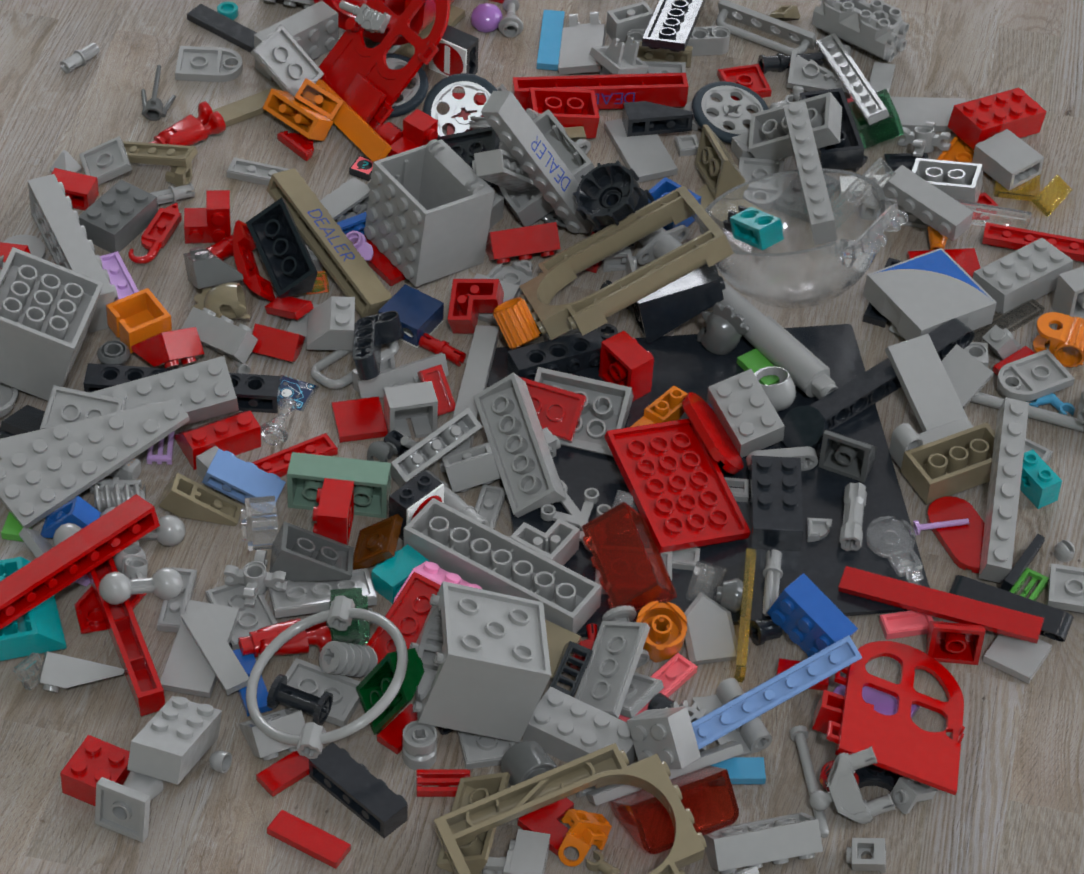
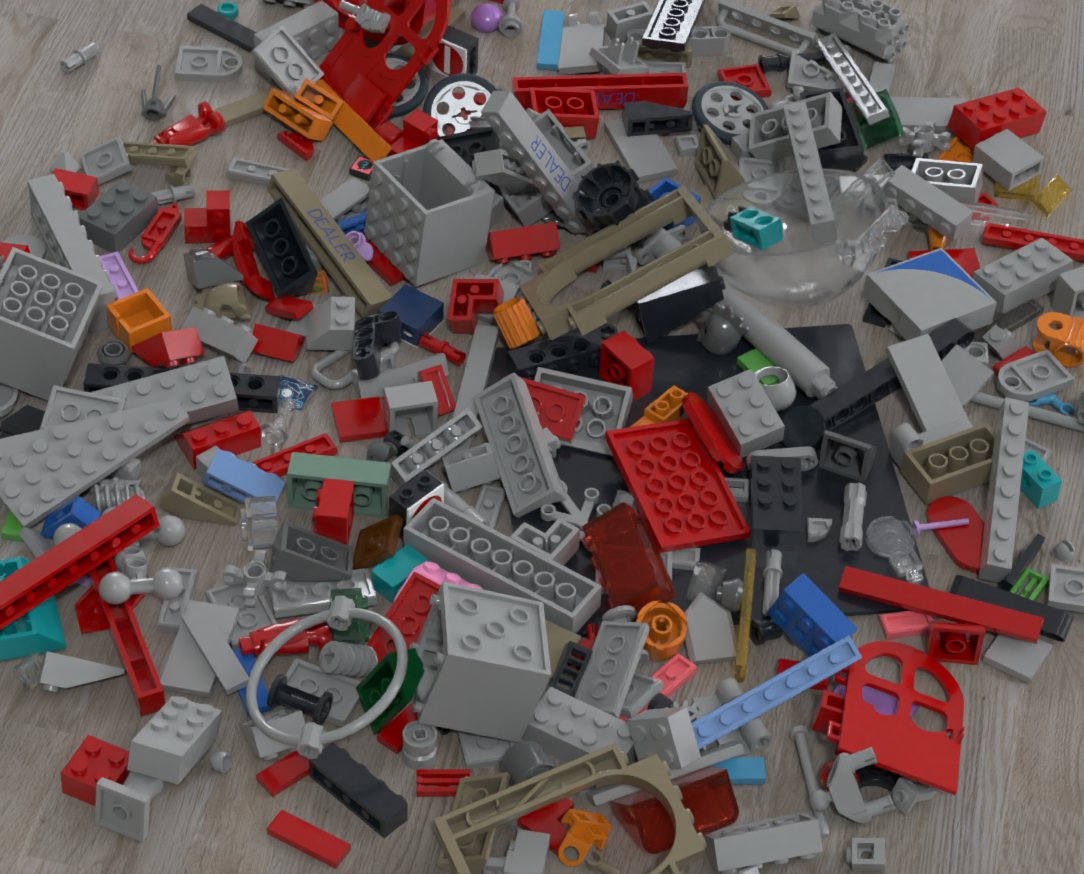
lavender tile [147,431,175,464] -> none

